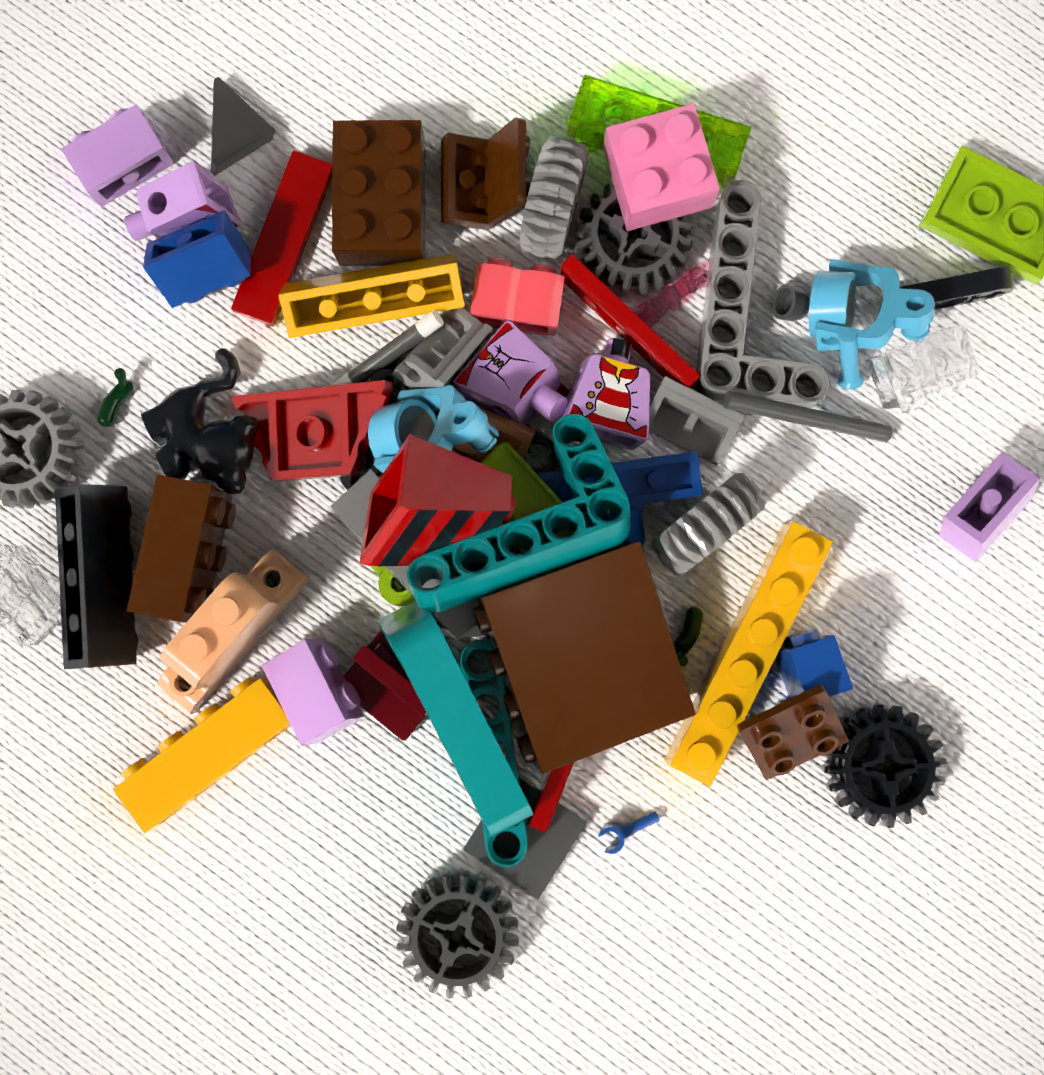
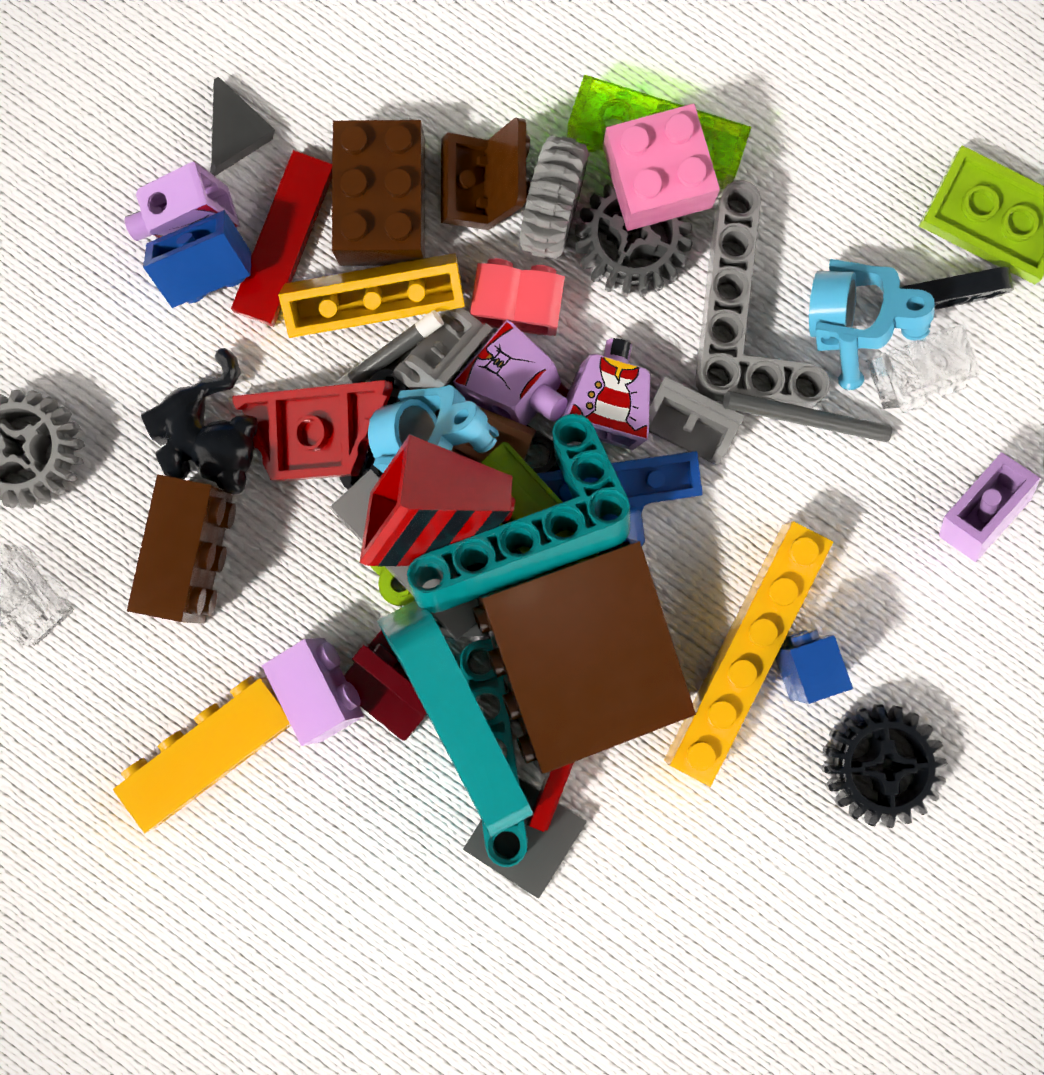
black brick [55,484,139,670] -> none
lavender brick [61,104,175,207] -> none
dark green piece [97,368,133,427] -> none
light nougat brick [157,549,310,714] -> none
dark grey gear [396,870,519,999] -> none
red tile [560,254,701,389] -> none
blue hand [598,811,660,854] -> none
clear pink piece [633,266,708,328] -> none
light grey gear [652,473,766,575] -> none
dark green piece [673,607,703,666] -> none
reddish brown bracket [737,685,849,781] -> none
dark grey hinge [772,284,810,321] -> none

